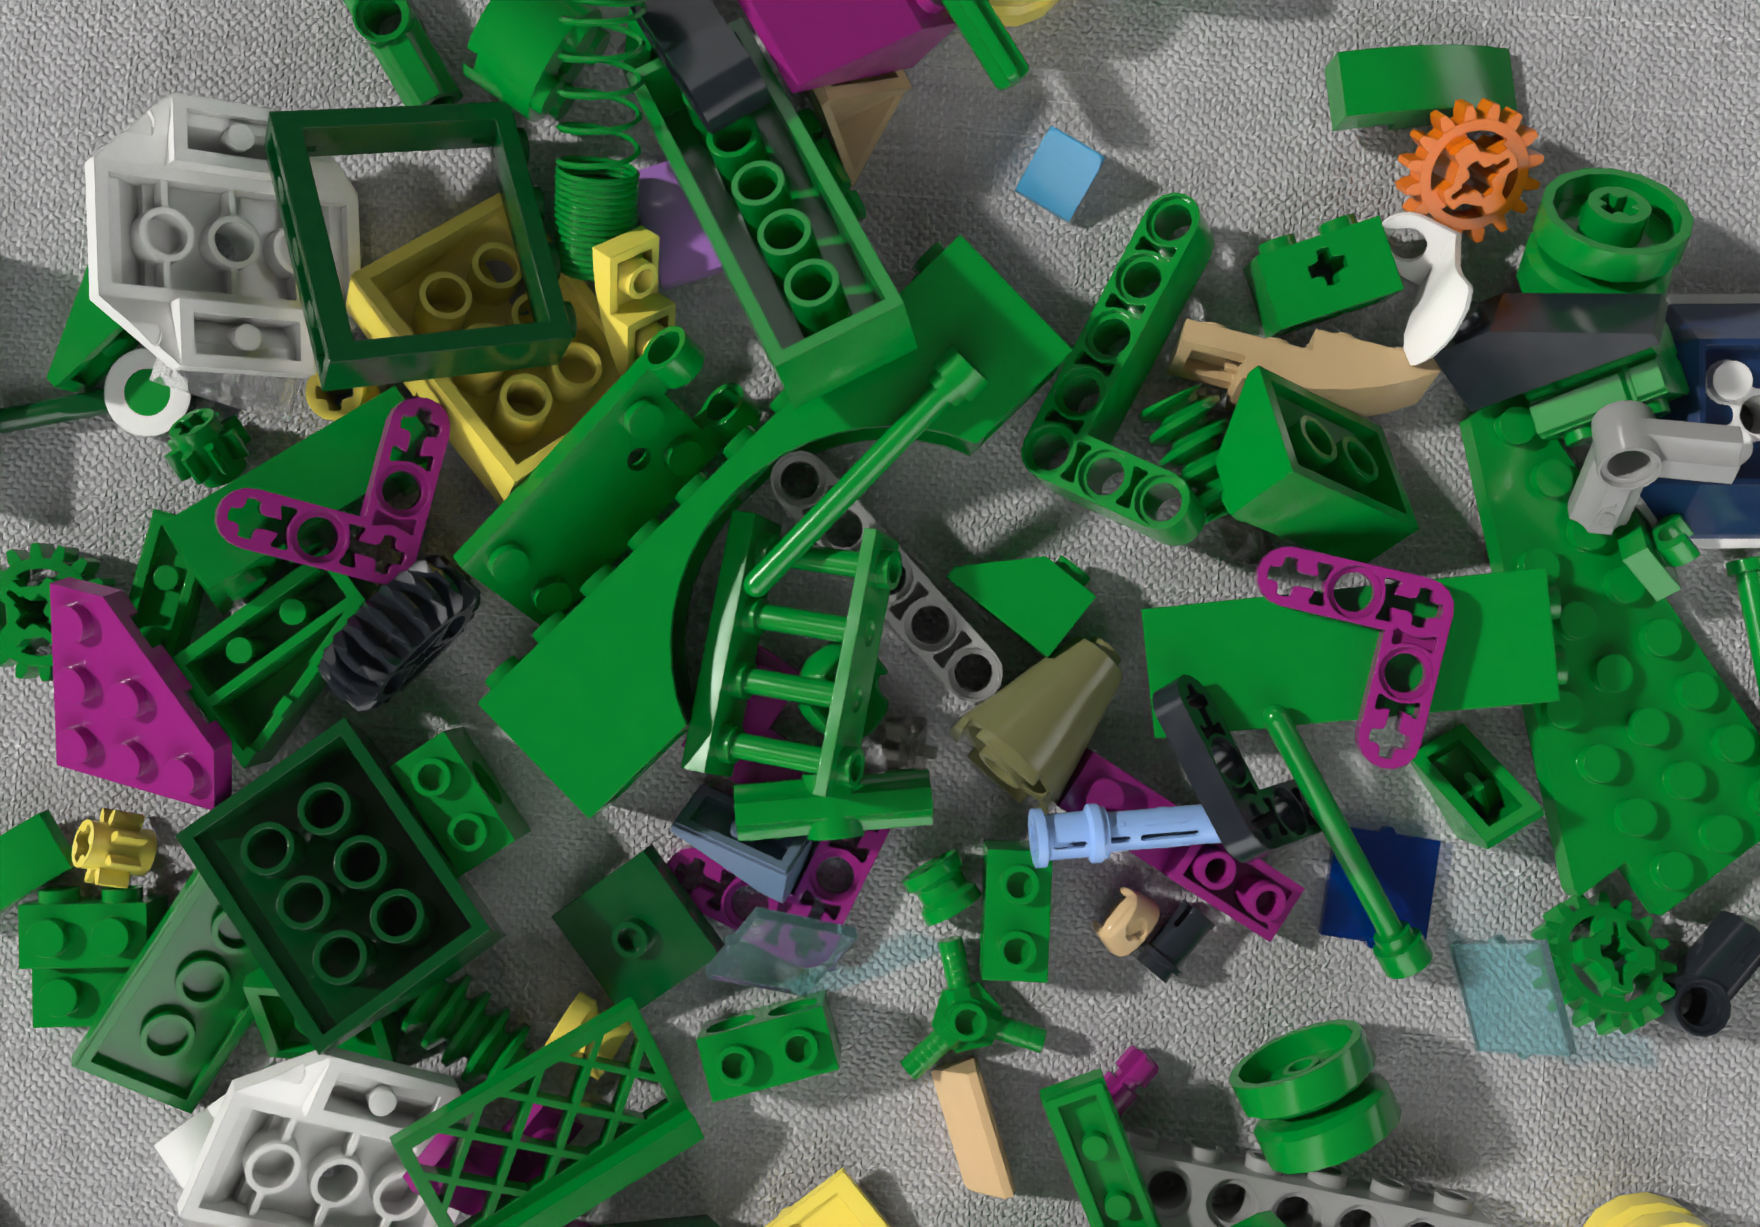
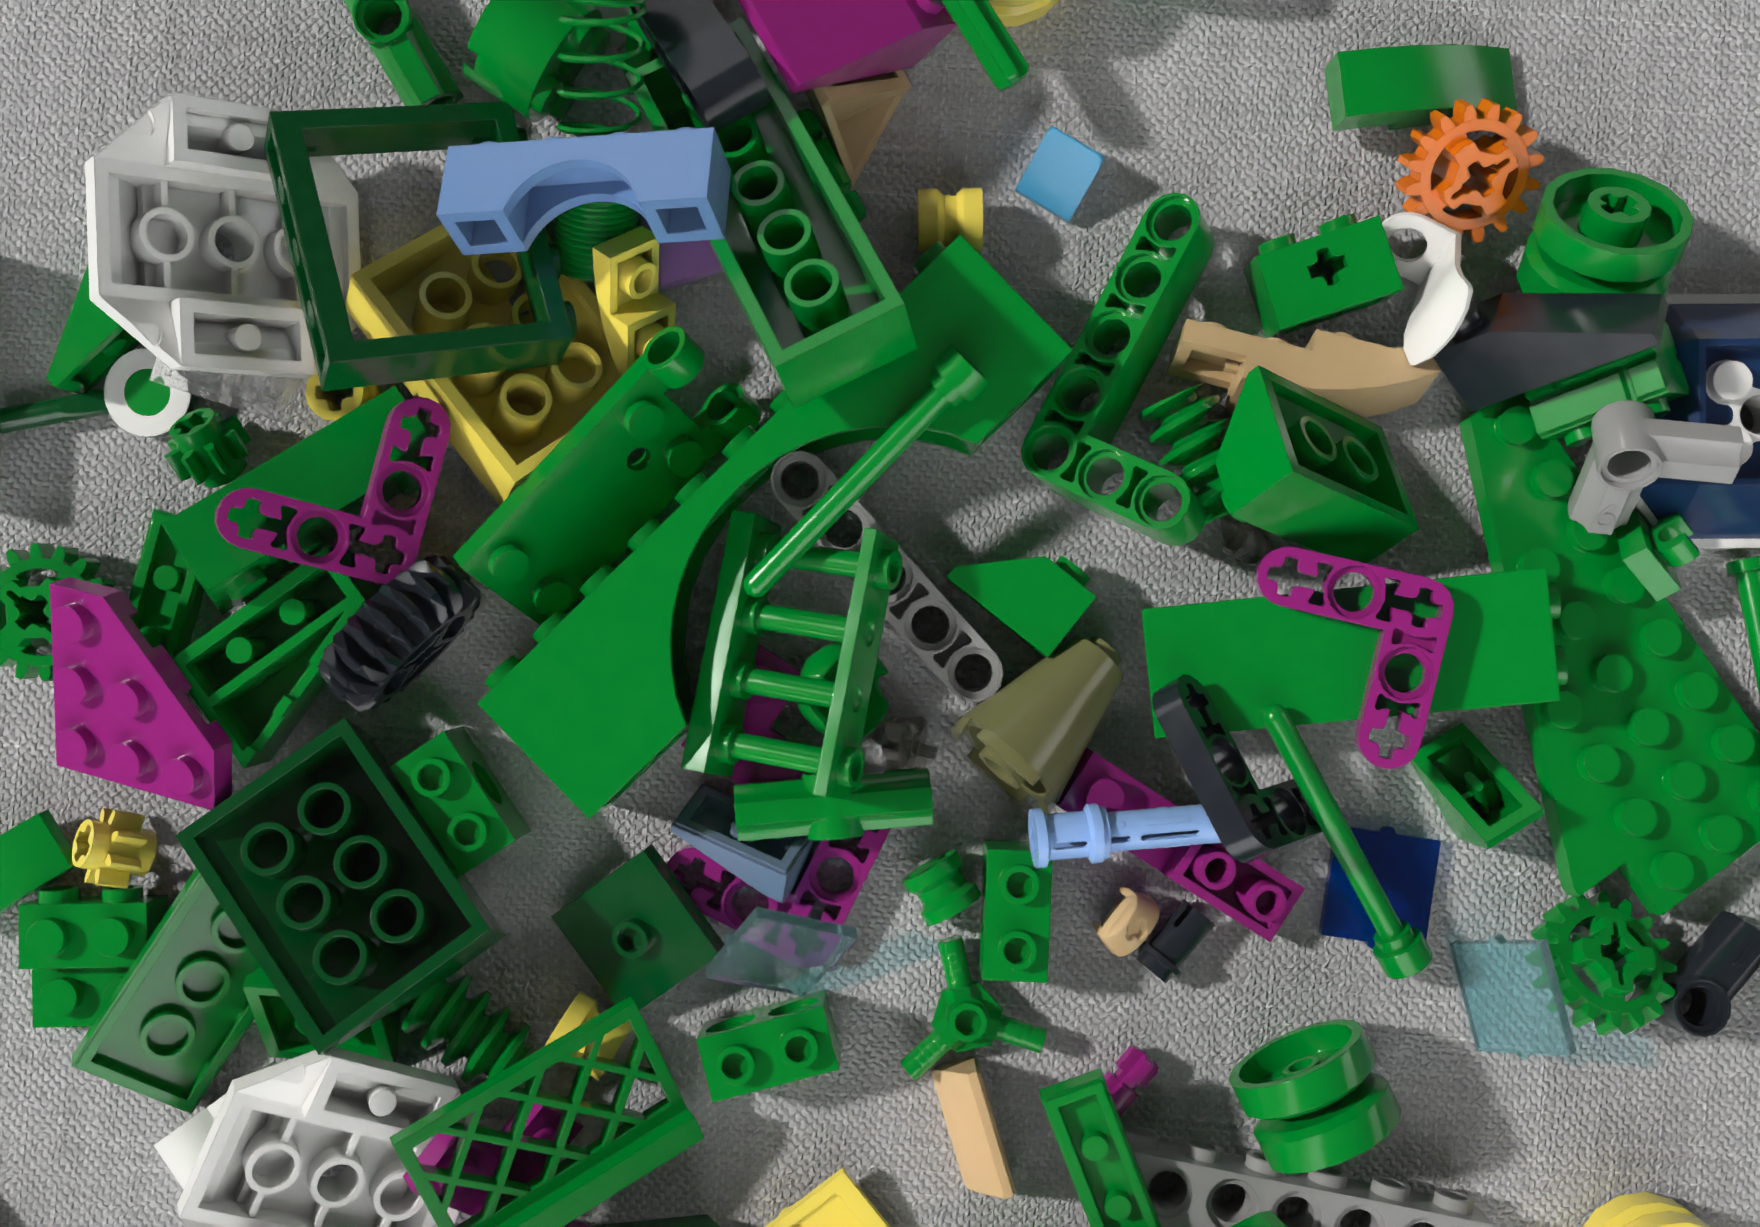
none -> medium blue arch [436,127,731,255]
none -> light yellow wheel [917,187,983,253]

